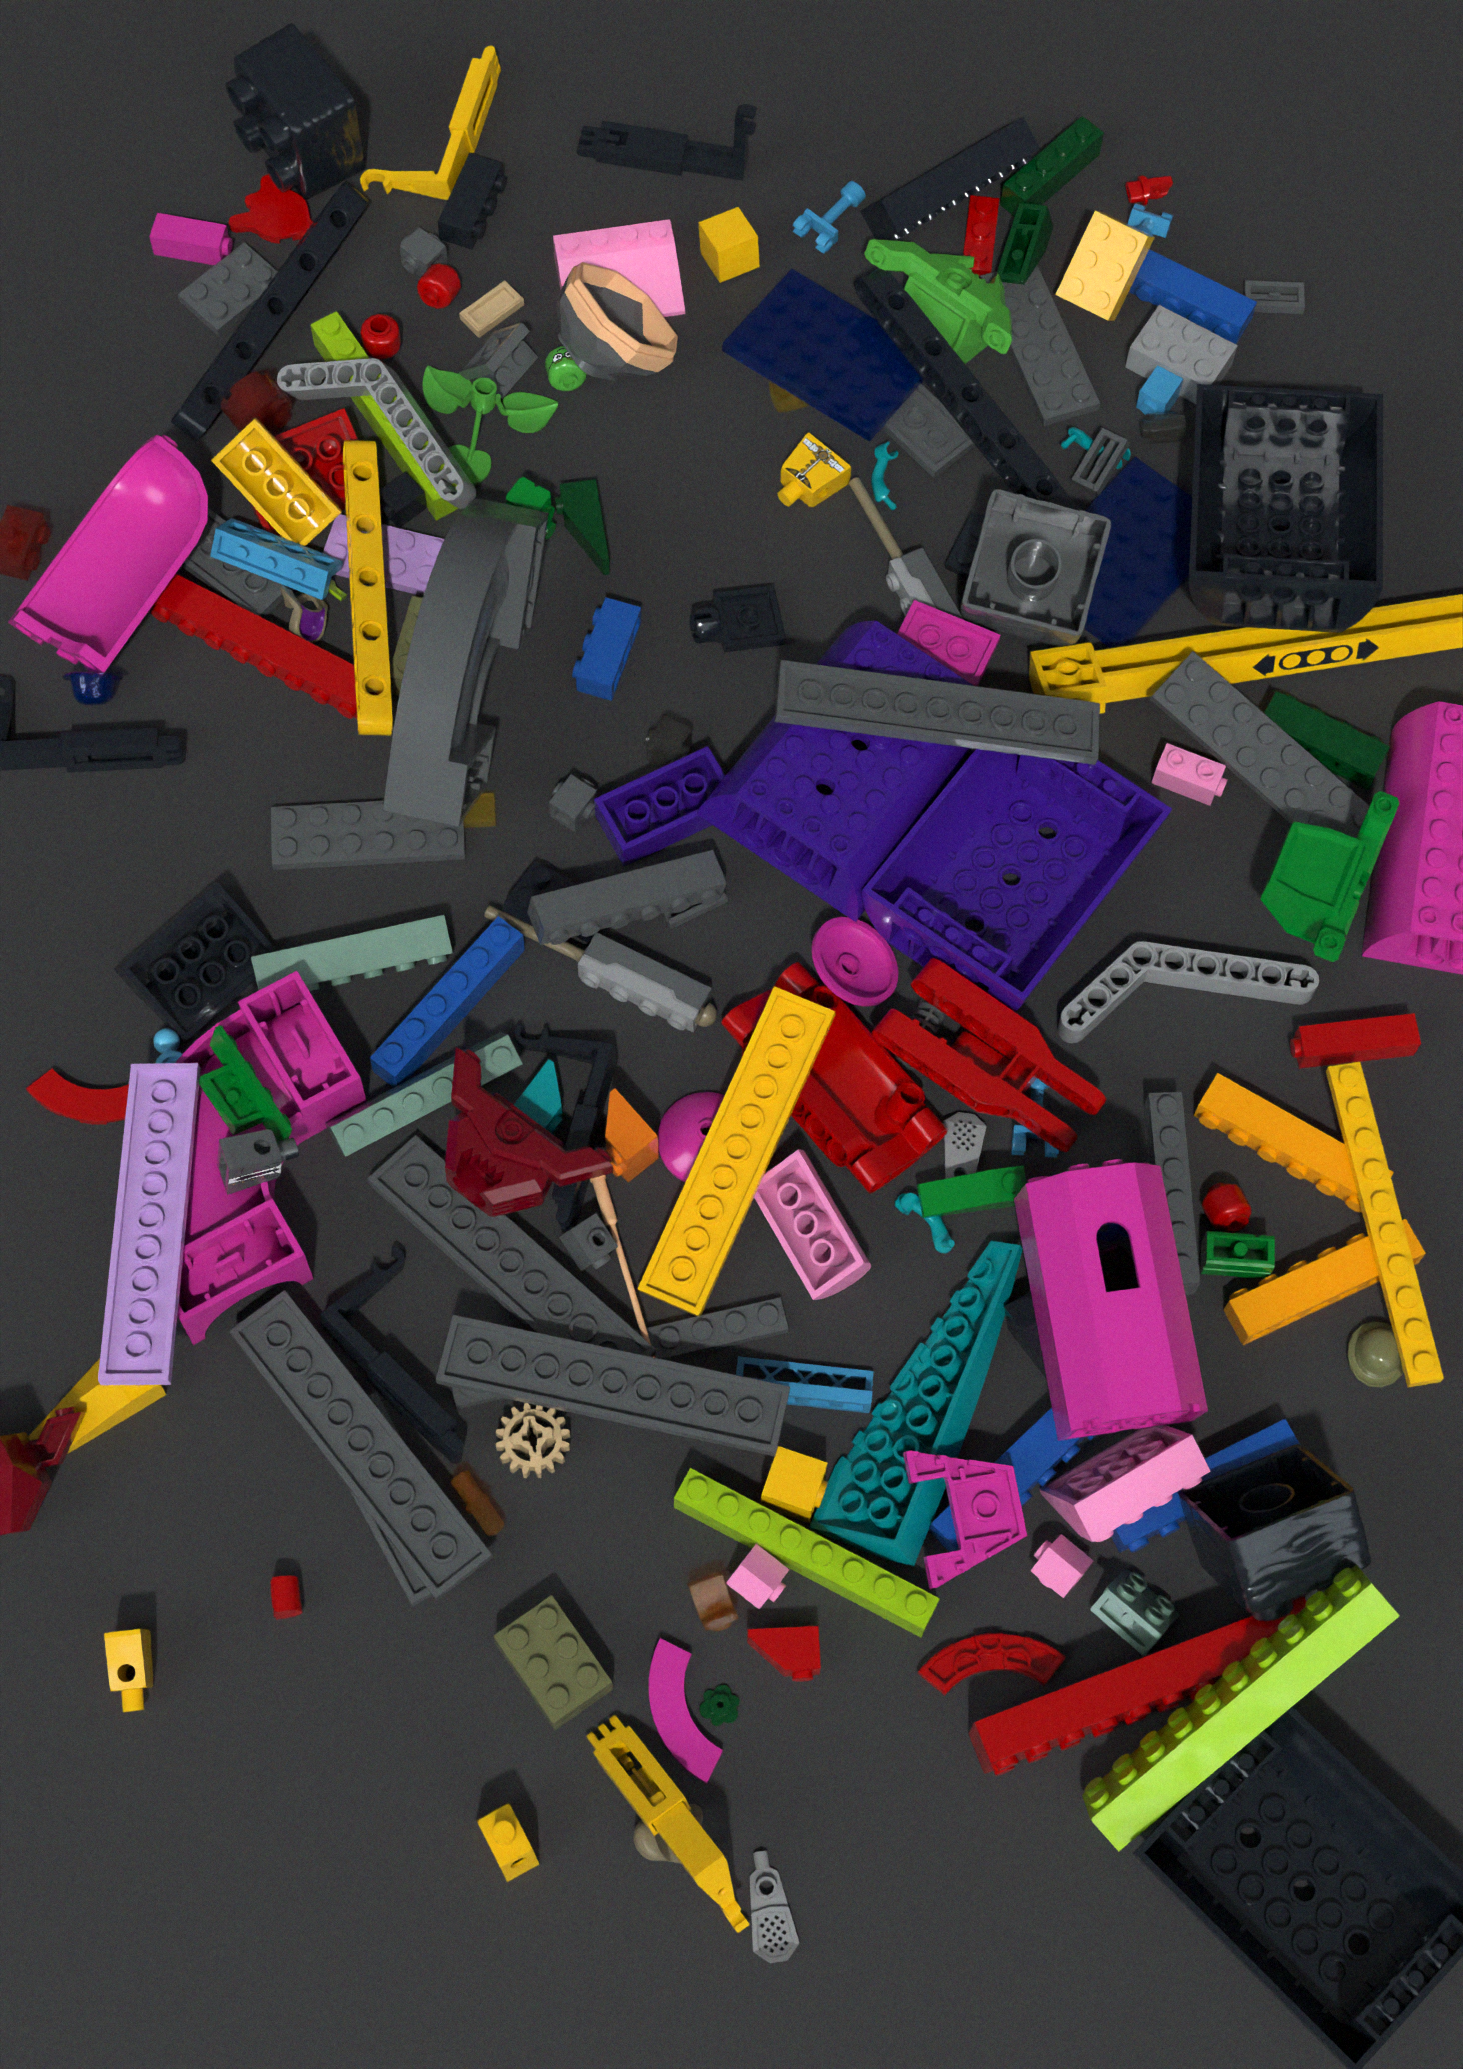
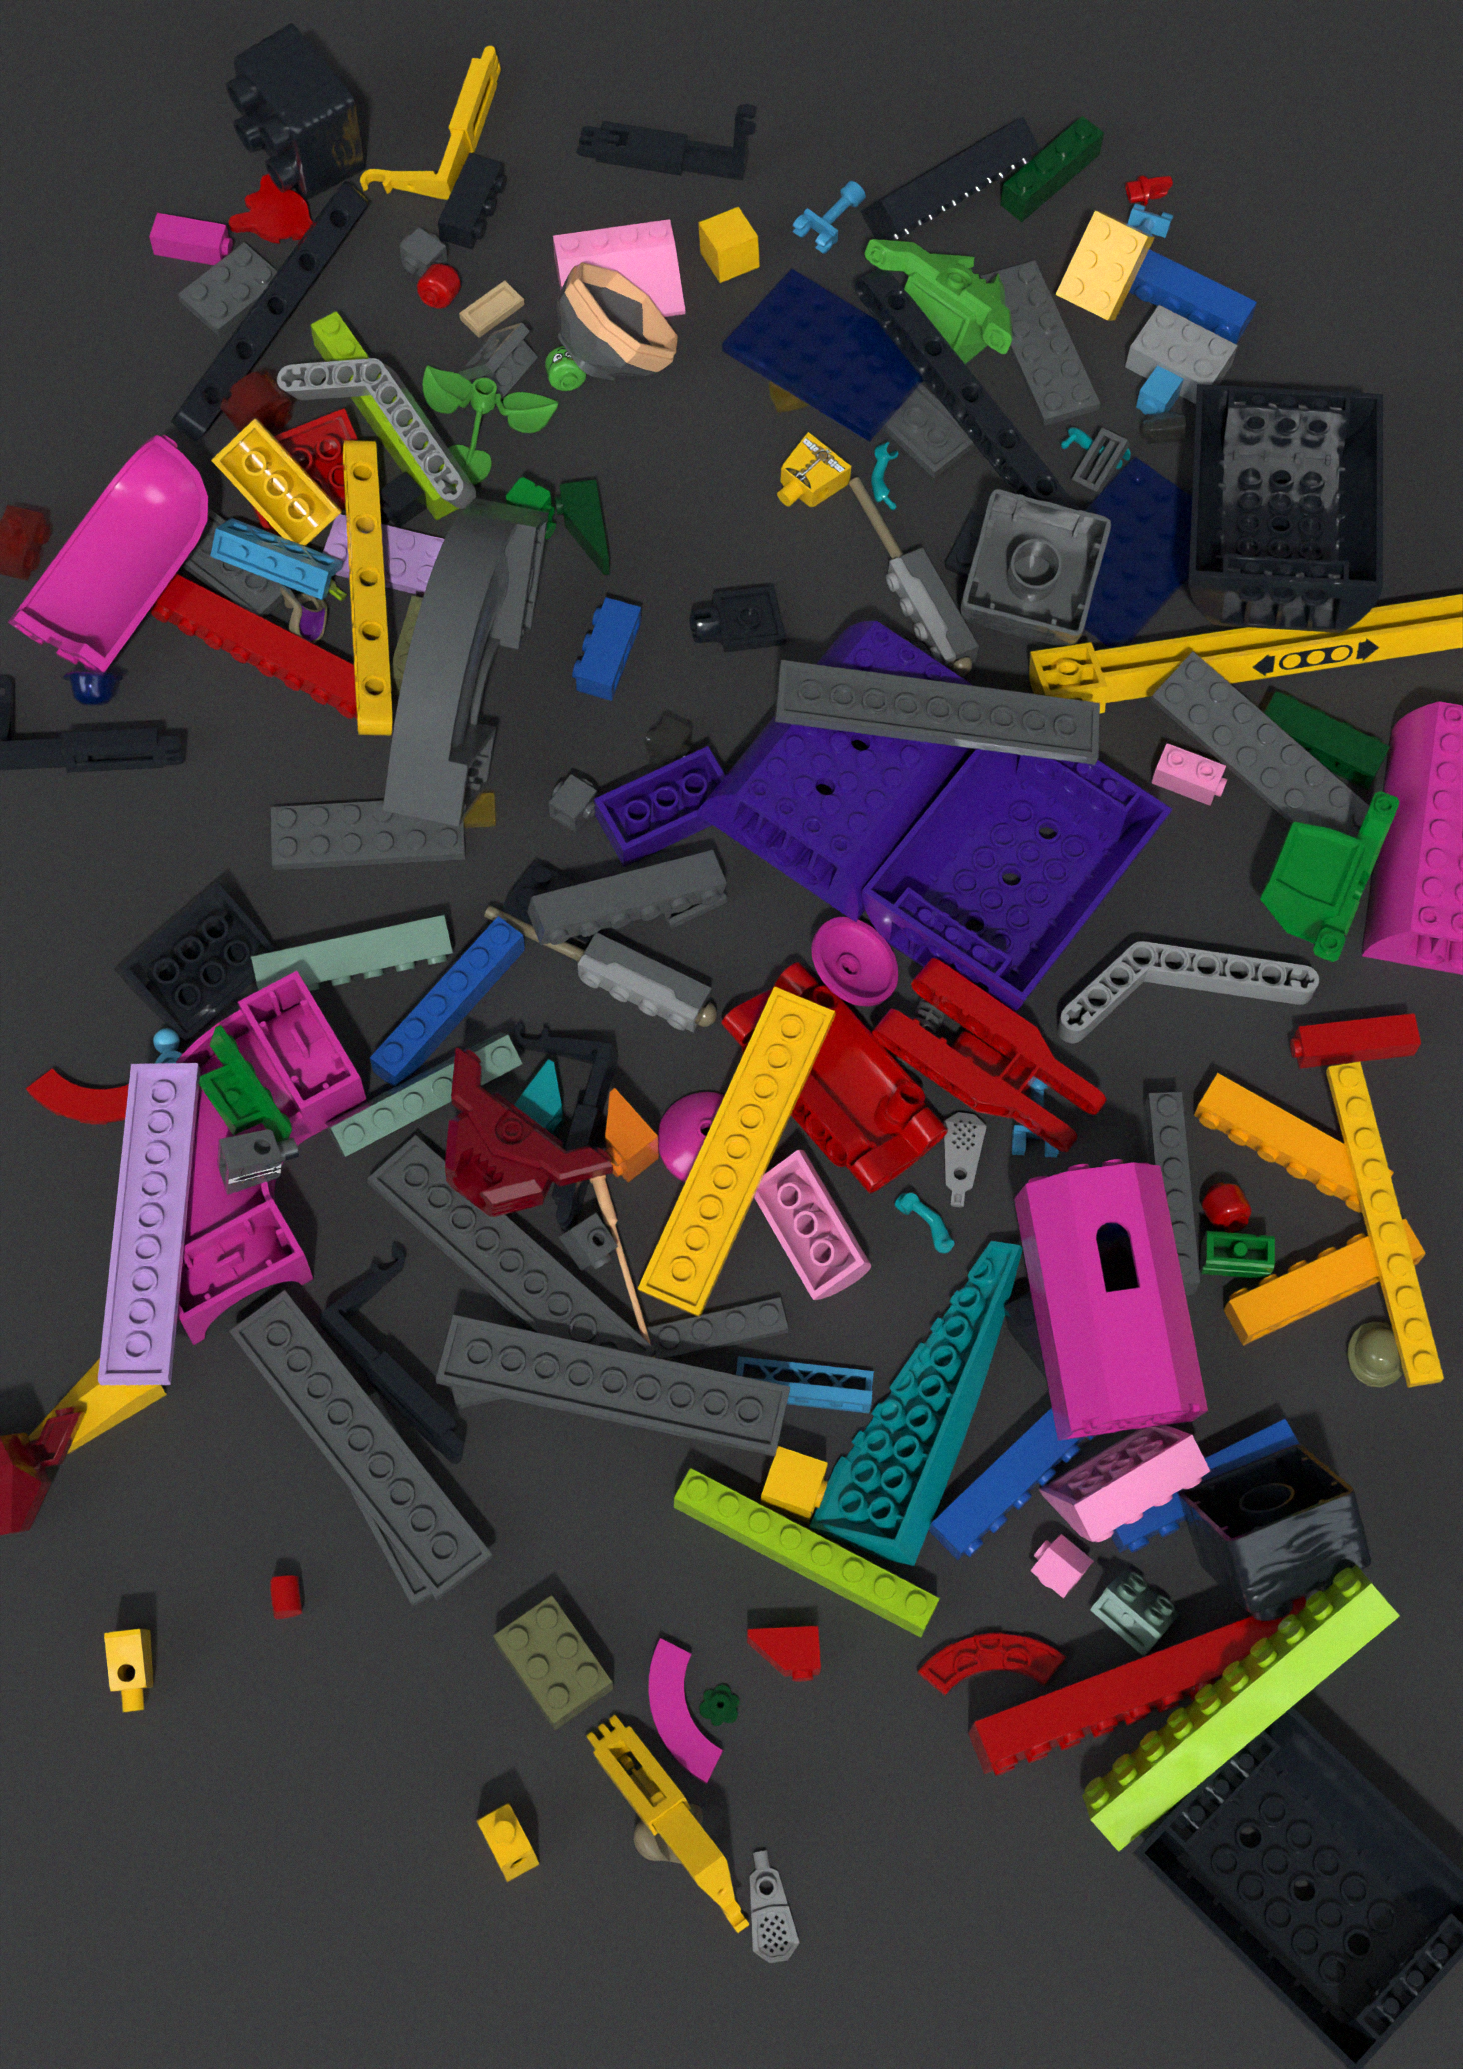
red head [360,314,401,360] -> none
clear orange axle [451,1471,505,1536] -> none
tan gear [495,1403,570,1478] -> none
clear orange bracket [687,1571,739,1632] -> none
bright pink brick [726,1544,789,1609] -> none
dark pink plate [897,600,1001,686] -> none
dark pink wing [903,1450,1027,1589] -> none
green slope [917,1166,1027,1218] -> none
red plate [963,195,1000,277] -> none
dark green slope [996,203,1054,285] -> none
dark grey tile [1243,280,1305,314] -> none

